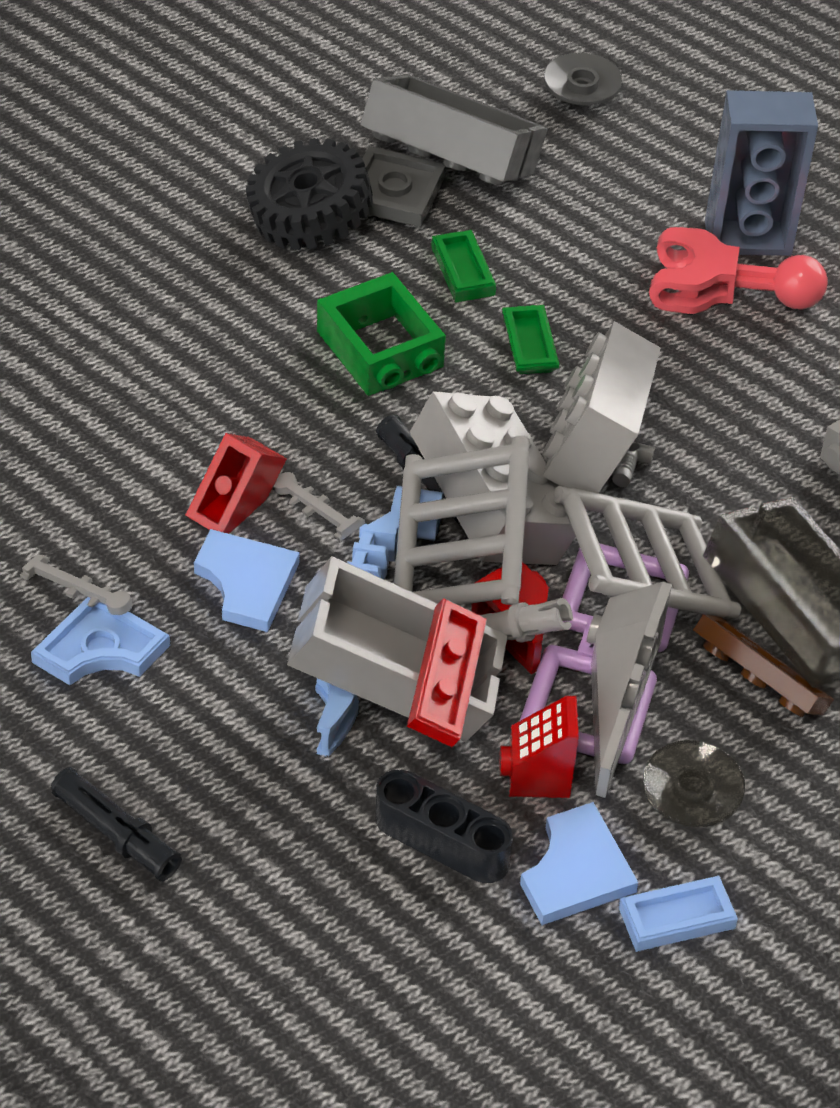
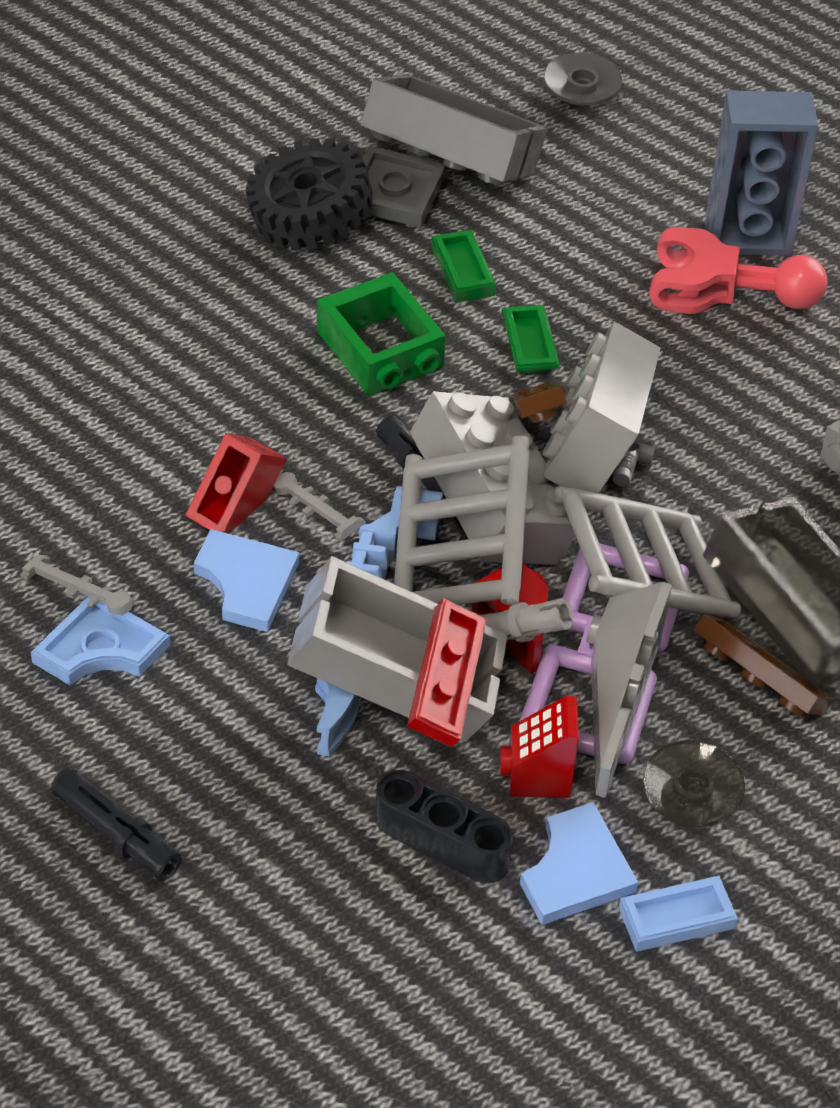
none -> reddish brown plate [508,382,567,423]

